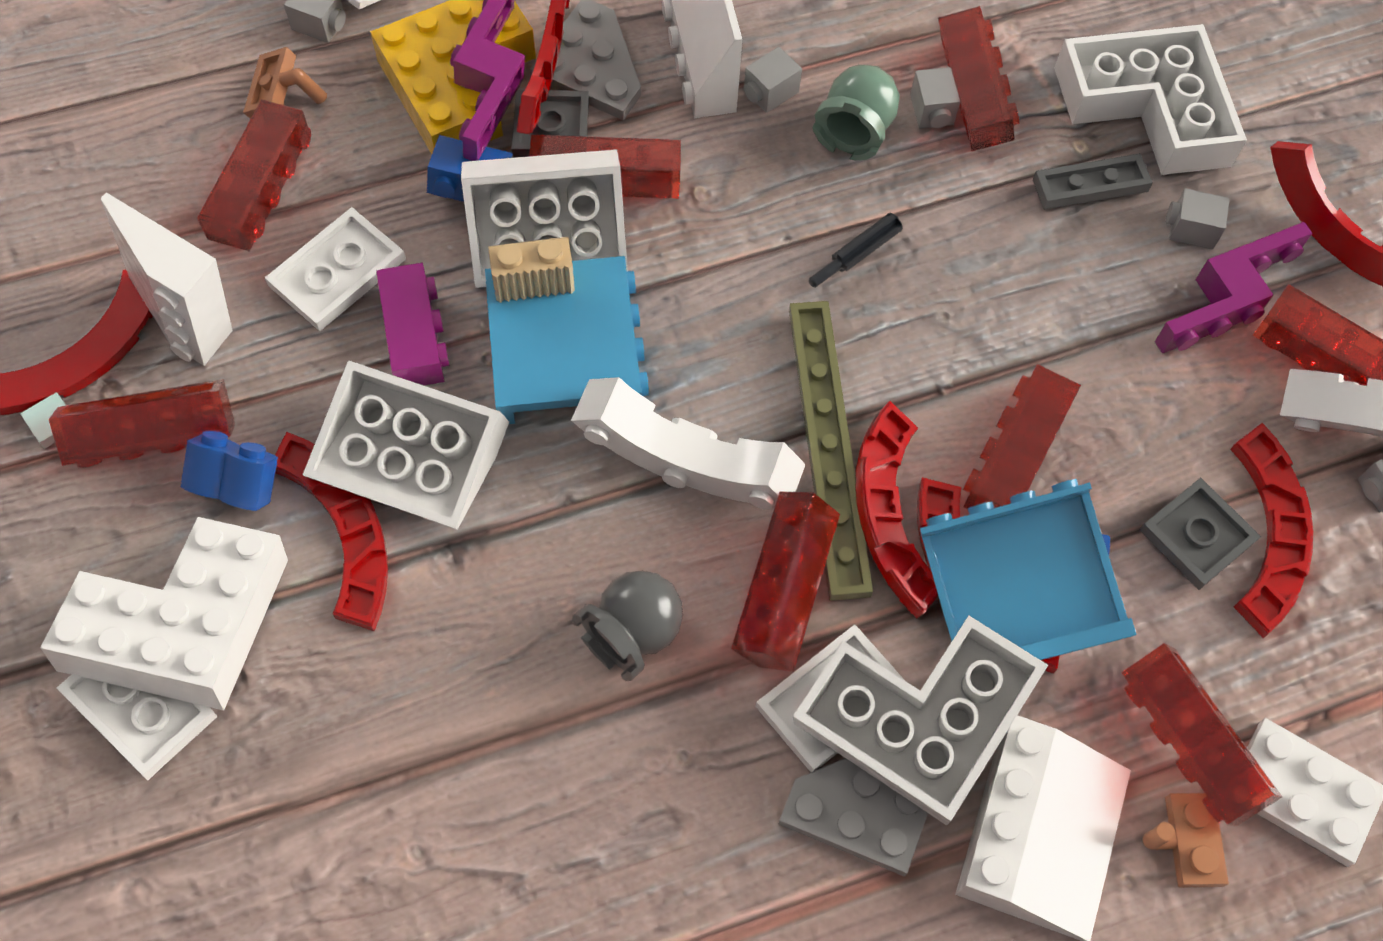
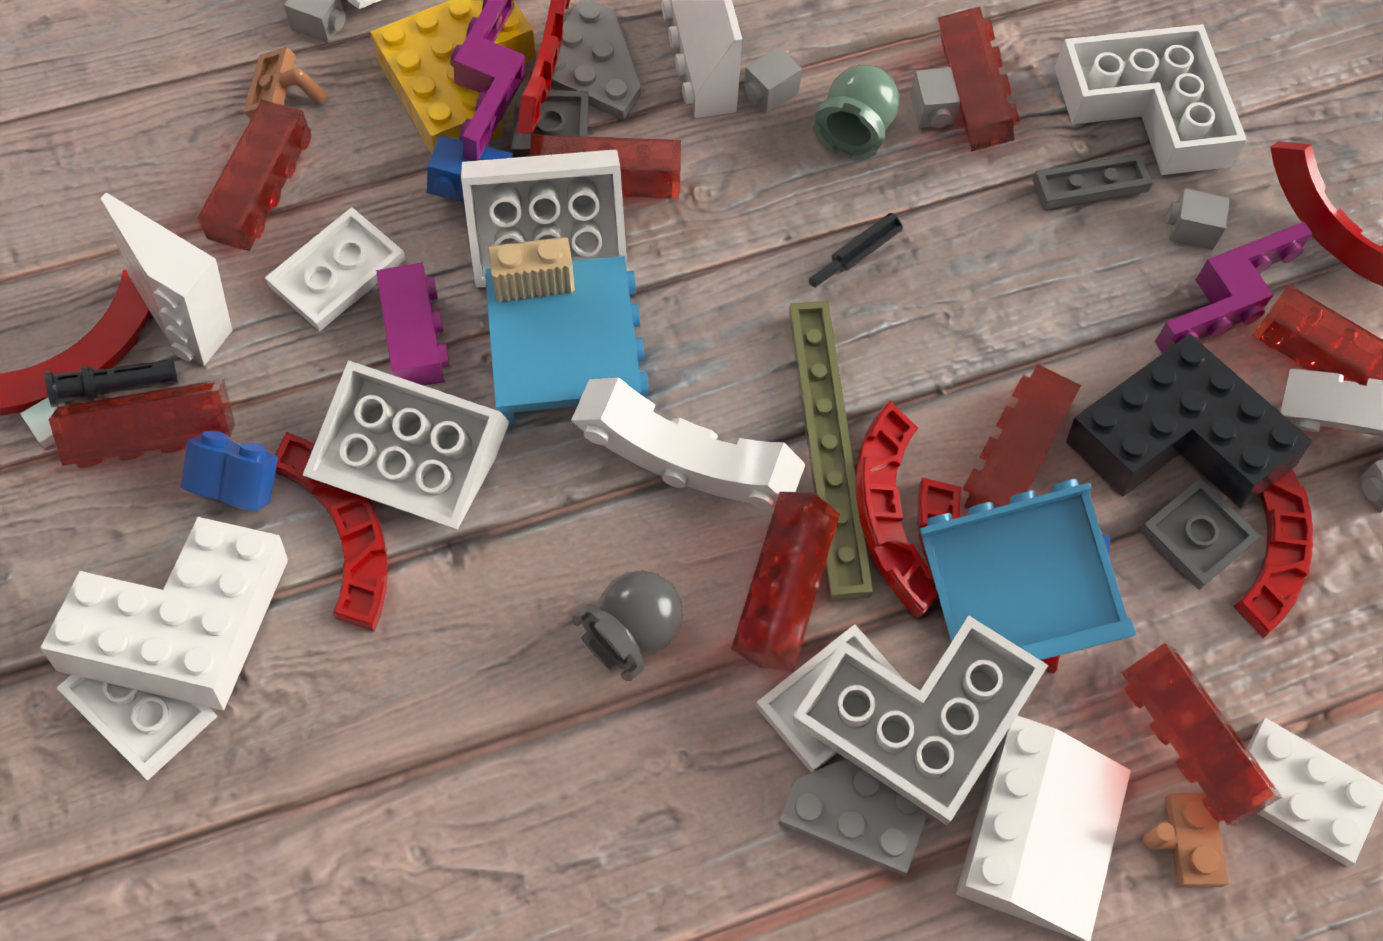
none -> black pin [44,358,178,408]
none -> black brick [1066,334,1312,509]

